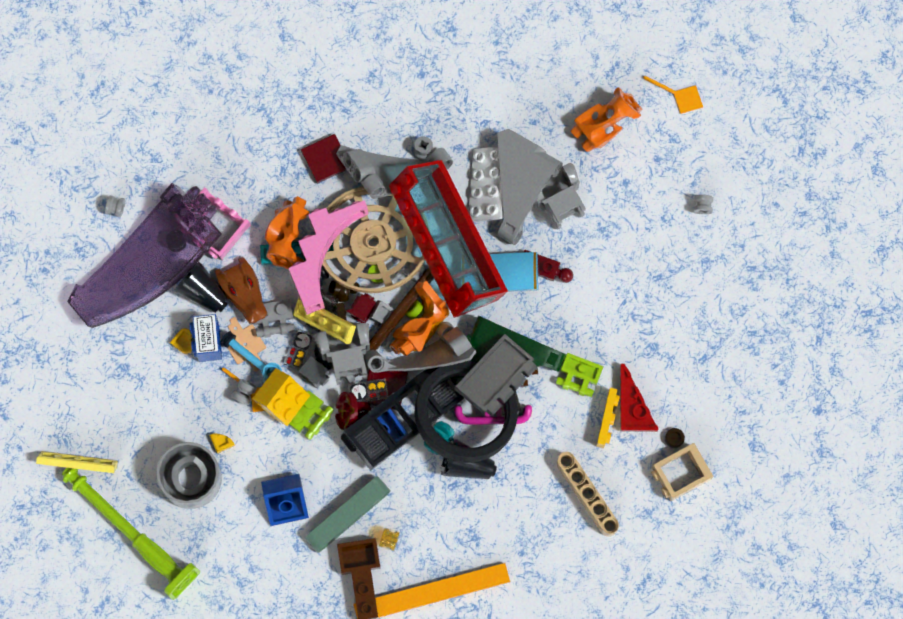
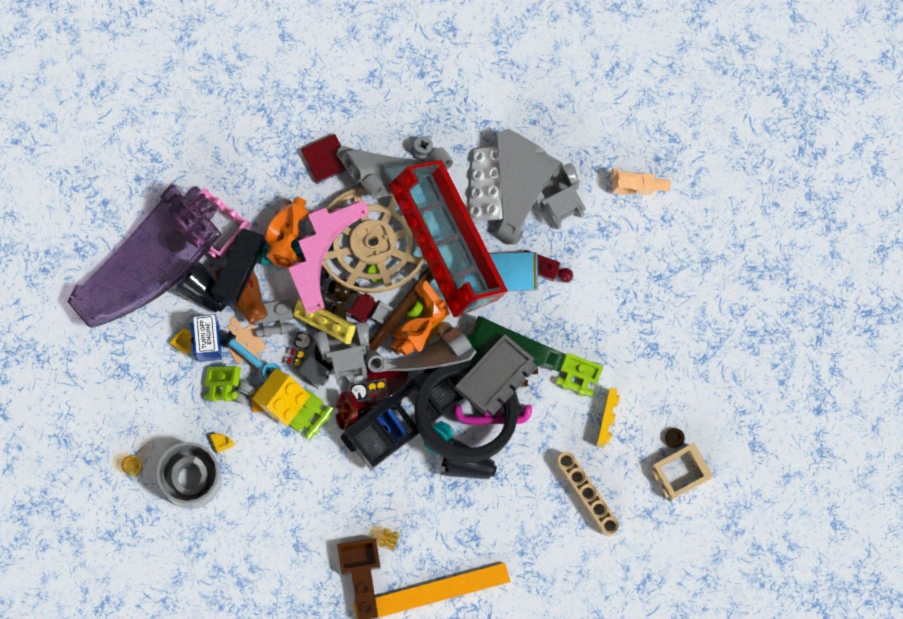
light yellow tile [36,451,118,473] -> none
lime piece [62,468,200,600] -> none
light grey wheel [105,195,125,217] -> none
blue slope [261,474,309,526] -> none
sand green beam [305,476,391,553] -> none
orange hips [571,87,643,152] -> none
red wing [620,364,658,432] -> none
light orange piece [643,76,703,114] -> none
light grey wheel [694,195,713,214] -> none
none -> clear yellow wheel [121,455,143,477]
none -> lime plate [204,366,241,402]
none -> black brick [211,228,266,308]
none -> light nougat piece [610,168,671,195]

